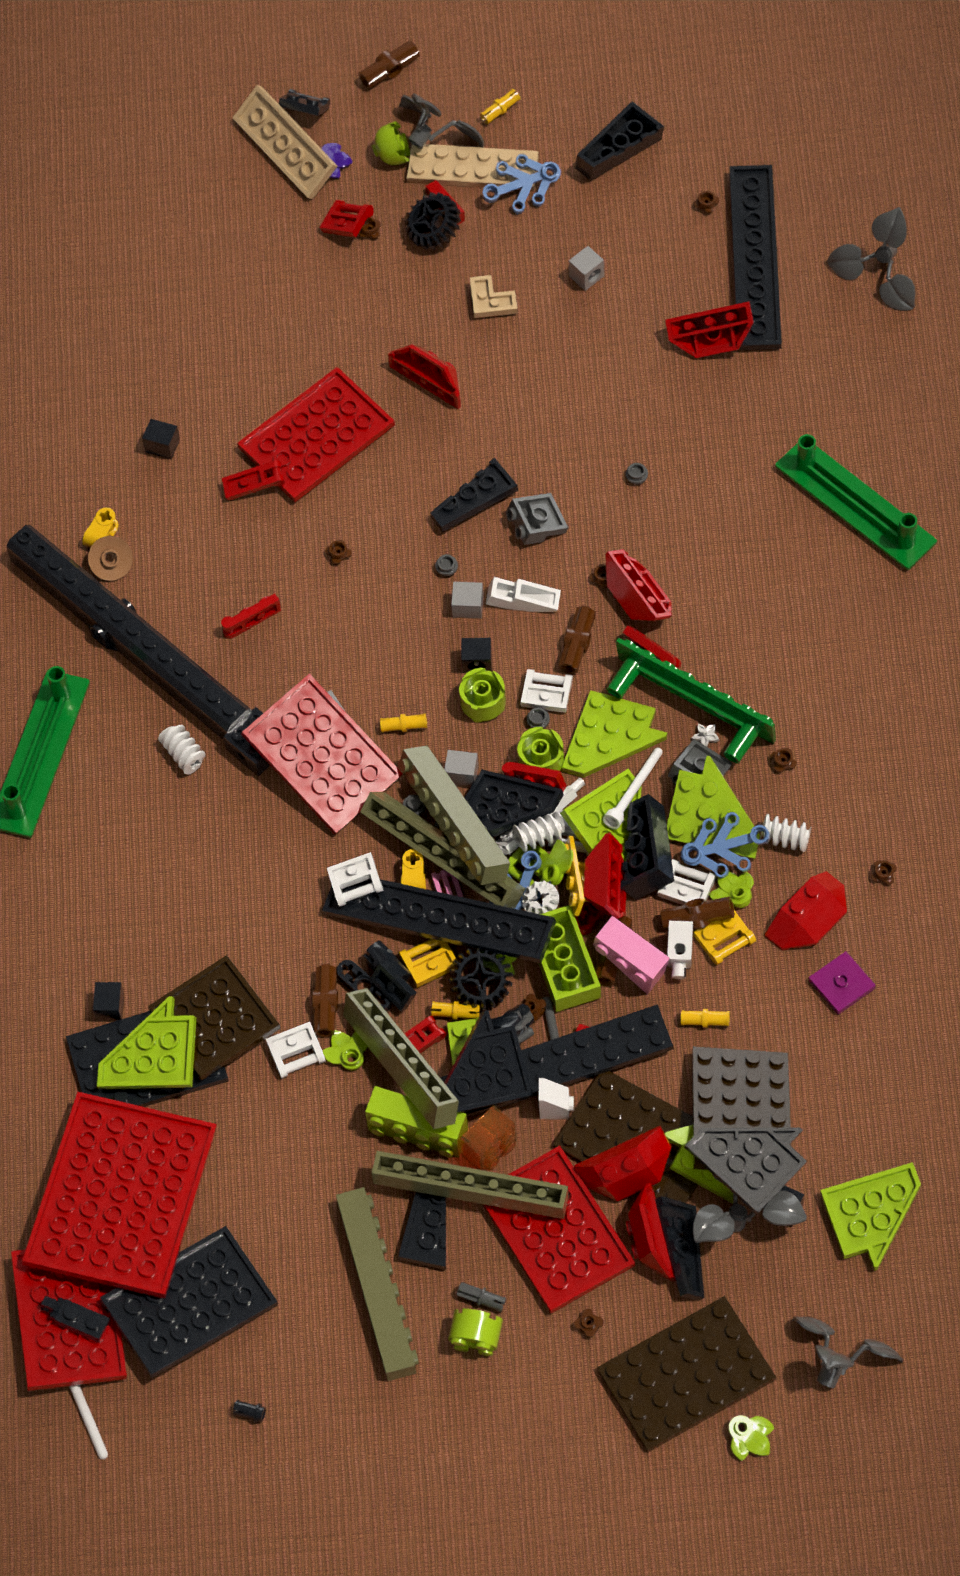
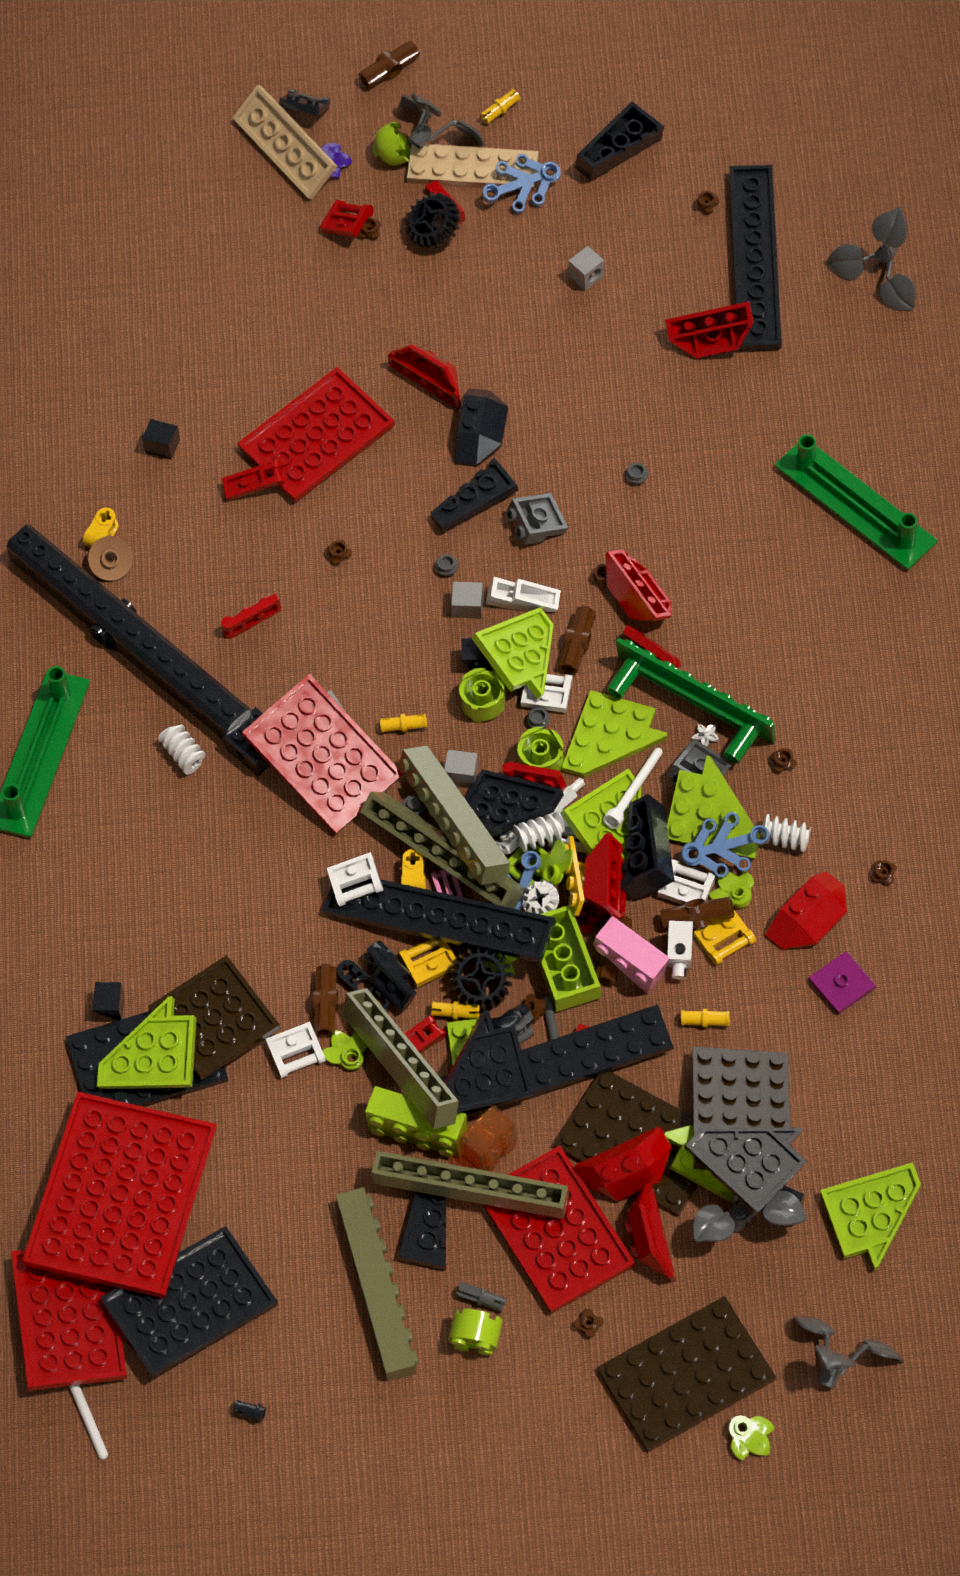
black hinge [41,1296,110,1342] -> none
tan plate [470,275,518,318] -> none
white slope [539,1078,574,1119] -> none
black wing [655,1196,705,1301] -> none
none -> black wedge [455,388,509,467]
none -> lime wing [472,607,554,699]

